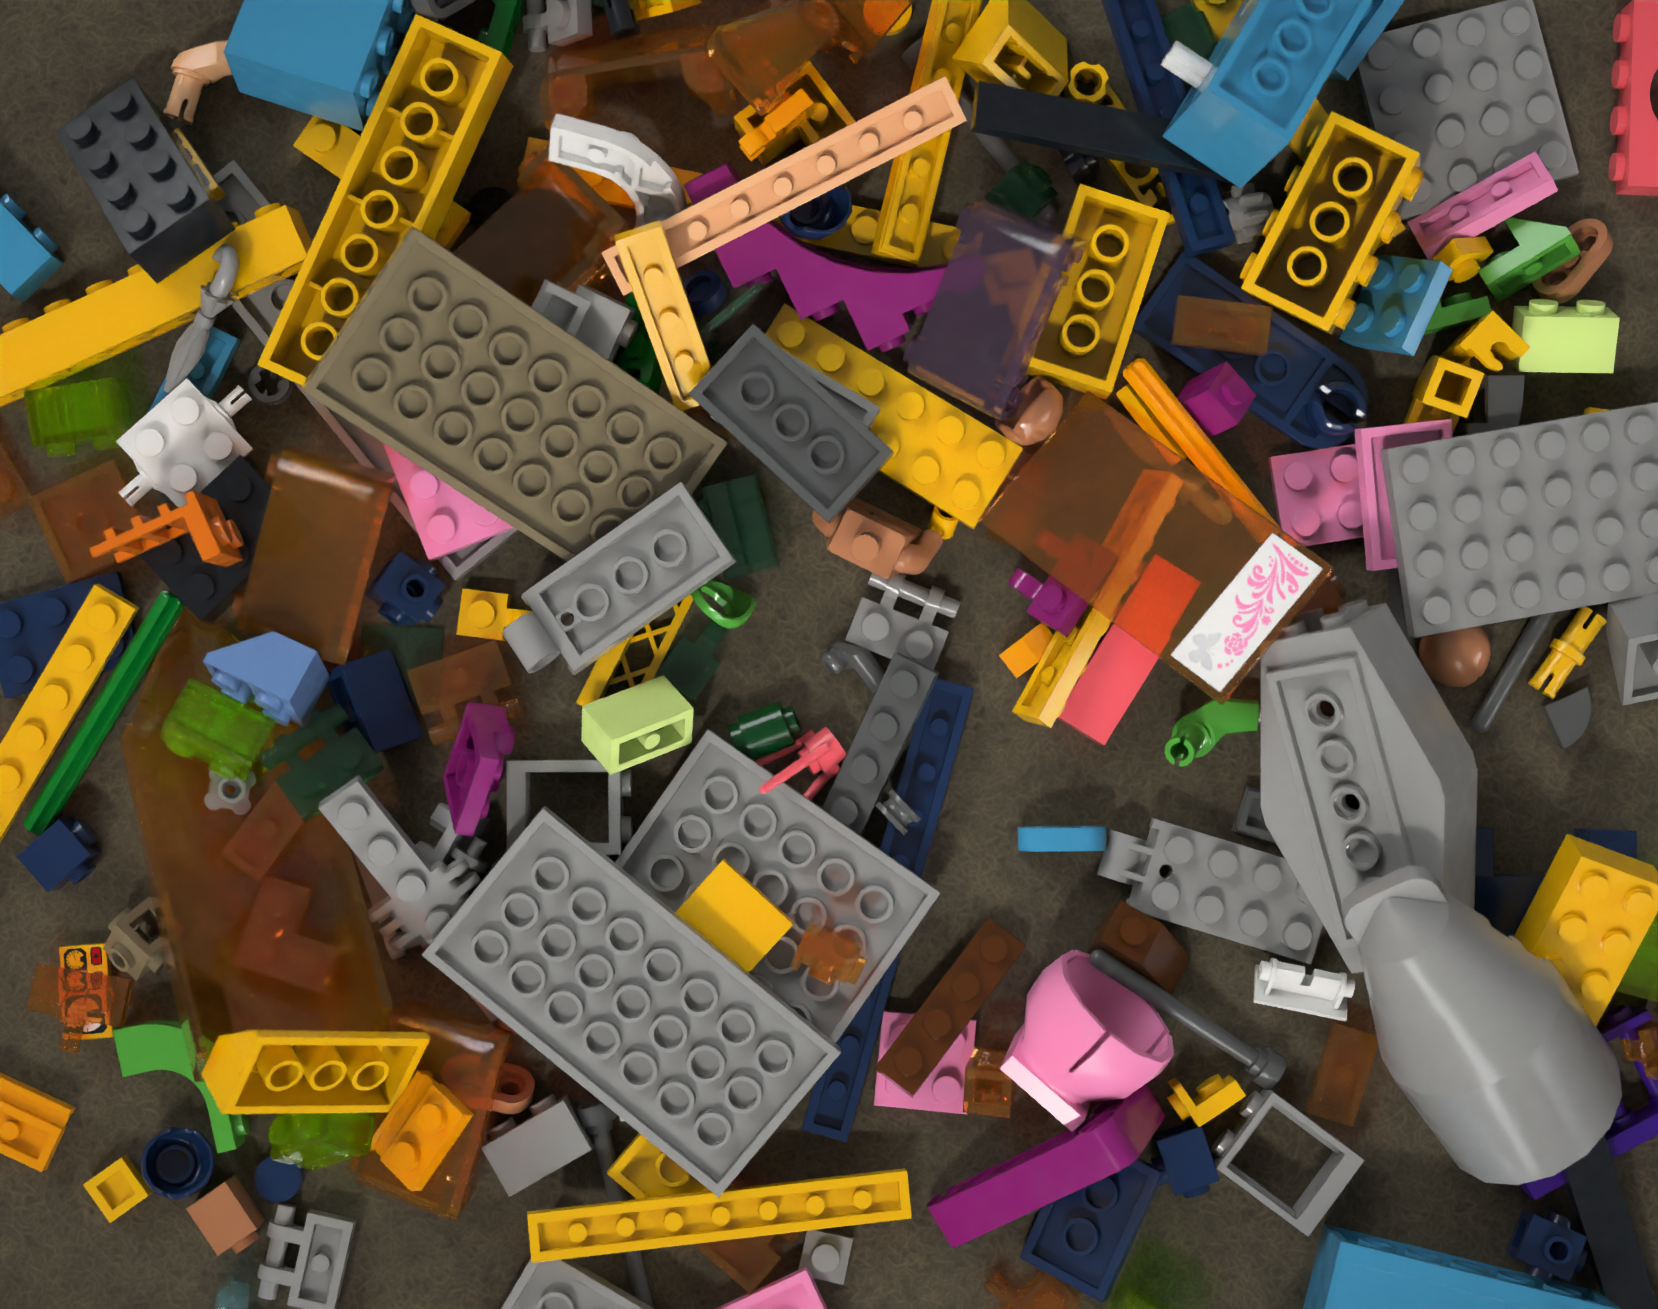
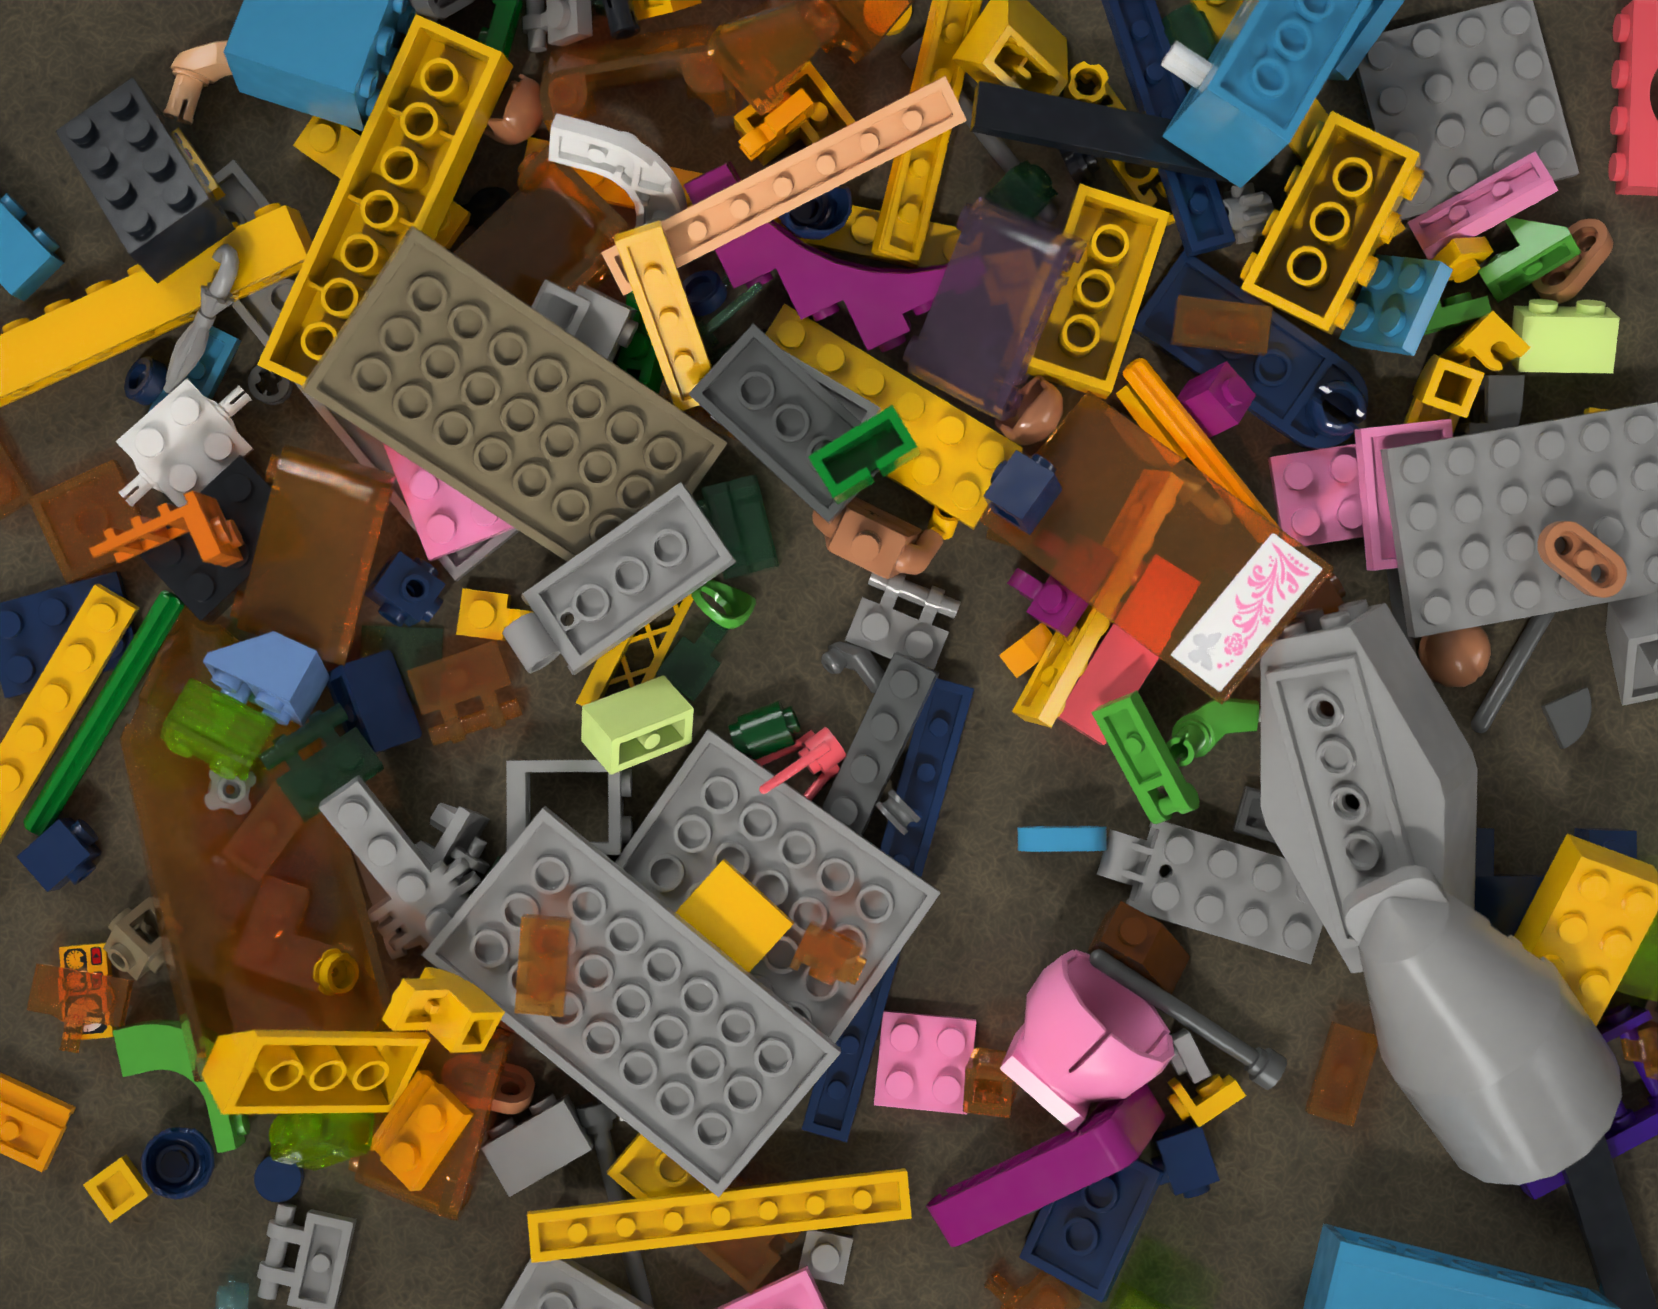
clear neon green brick [23,377,133,457] -> none
nougat brick [186,1175,266,1256] -> none
magenta plate [442,701,515,836] -> none
reddish brown plate [875,917,1026,1098] -> none
light grey window [1211,1088,1365,1237] -> none
white hinge [1253,958,1355,1021] -> none
dark blue brick [1505,1209,1588,1284] -> none
yellow pin [1528,607,1607,699] -> none
none -> dark blue tile [124,356,167,406]
none -> yellow plate [313,948,359,996]
none -> yellow brick [382,967,505,1053]
none -> nougat hair [483,74,546,145]
none -> clear orange plate [515,914,572,1017]
none -> green piece [808,405,920,504]
none -> dark blue brick [983,450,1063,535]
none -> bright green plate [1092,690,1200,824]
none -> light grey plate [1170,1028,1211,1084]
none -> nougat plate [1537,521,1627,598]

